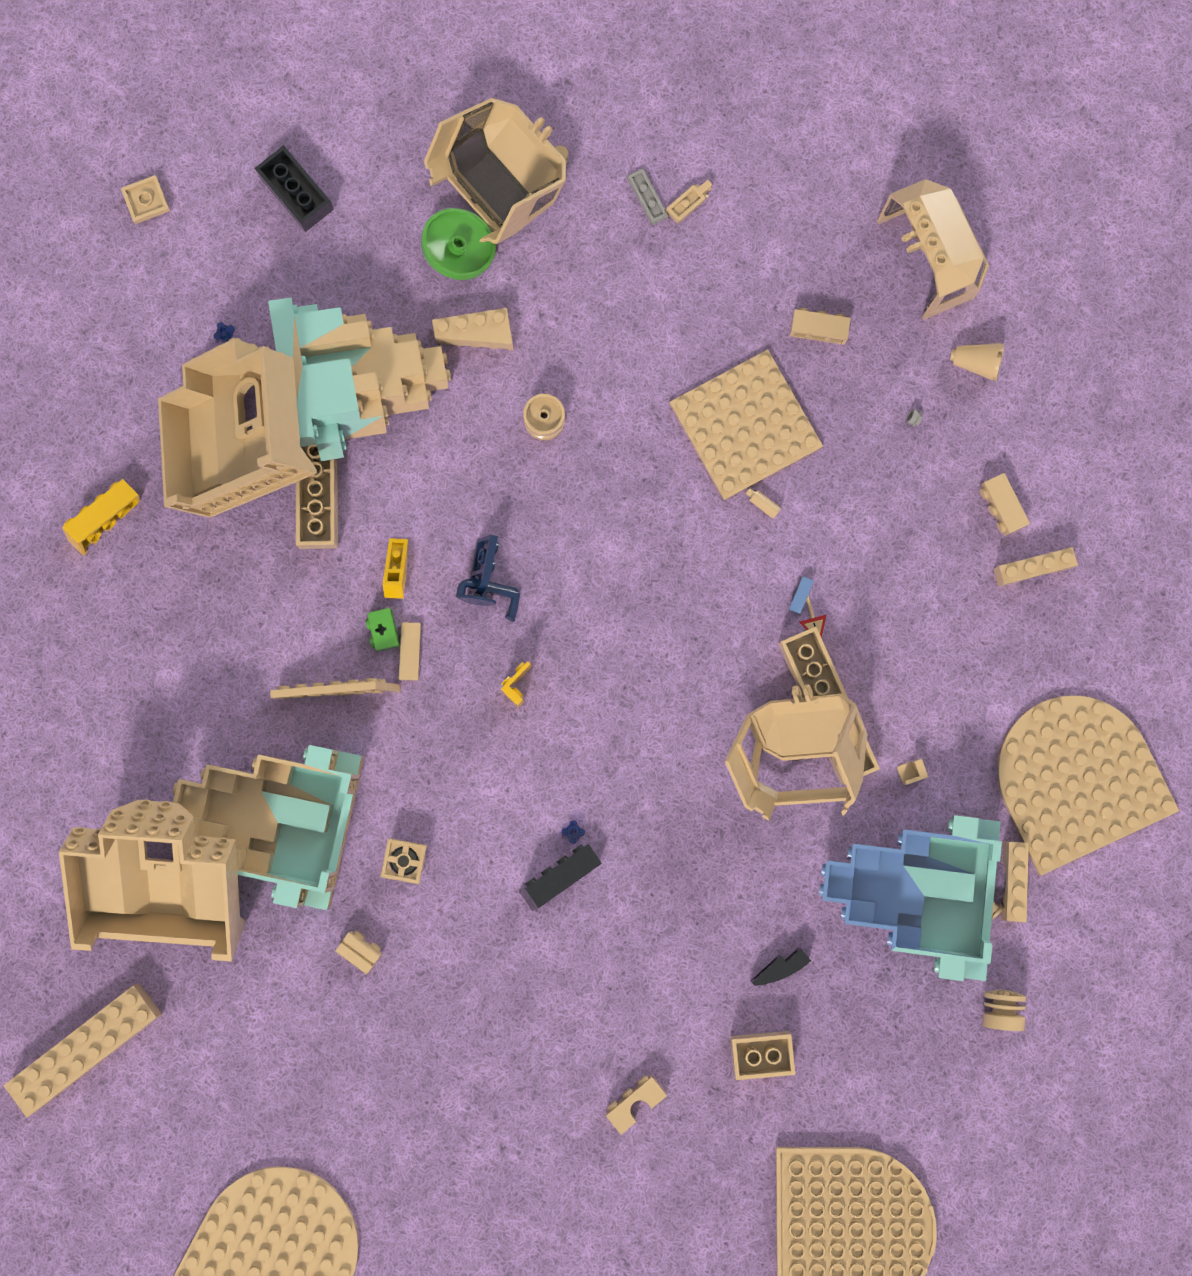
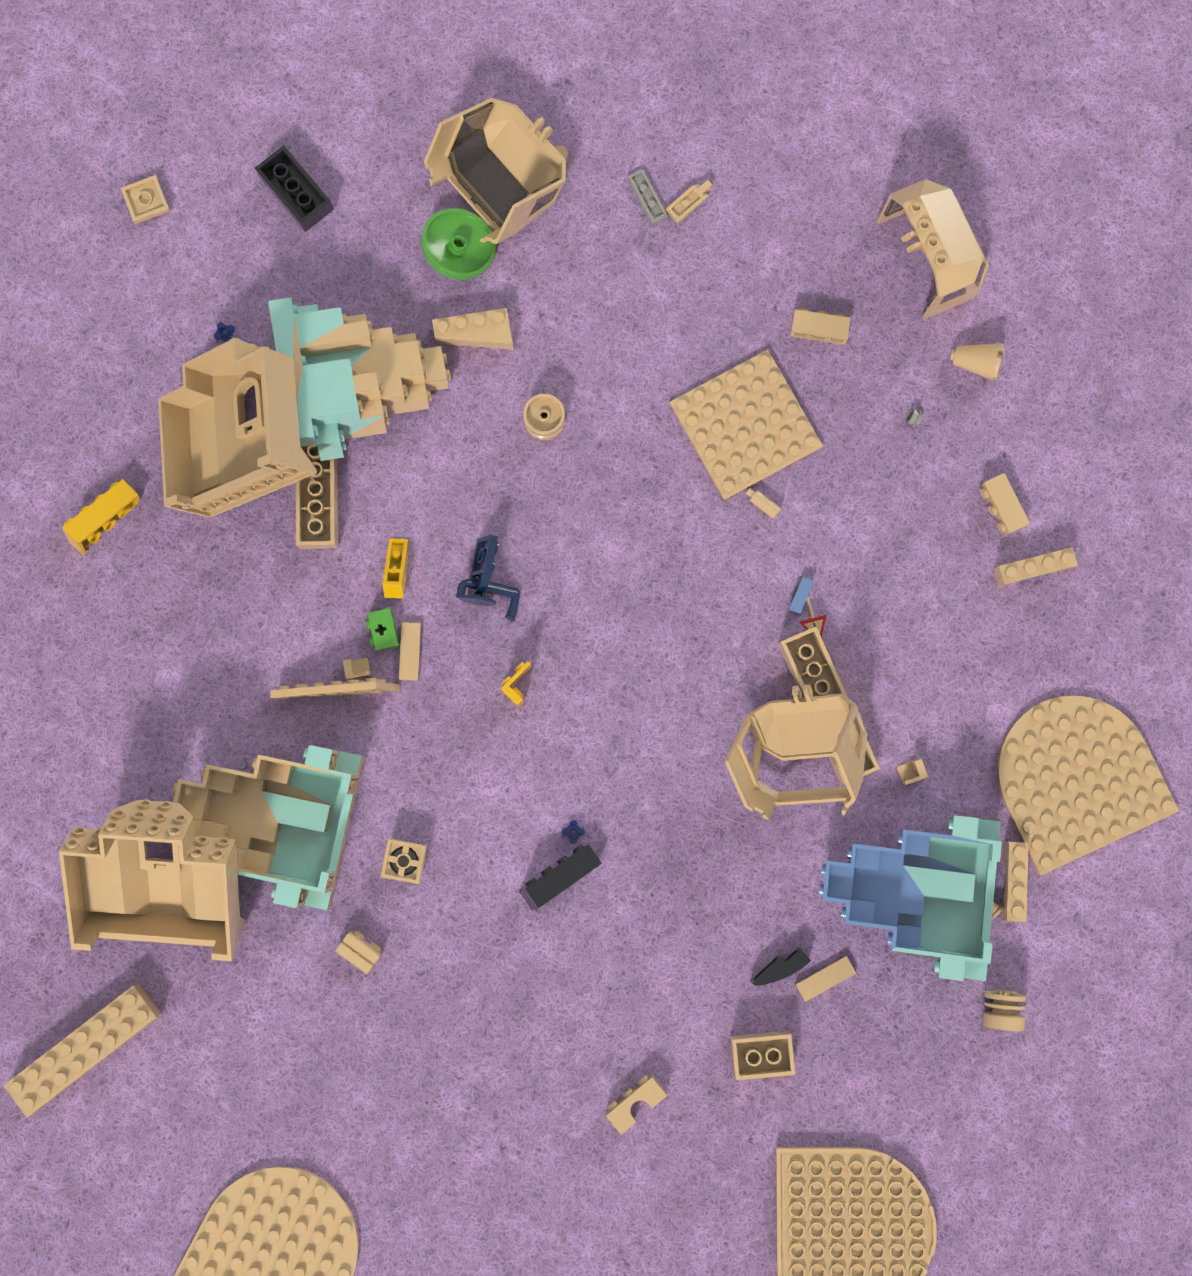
none -> tan panel [343,658,371,680]
none -> tan tile [795,955,856,1002]

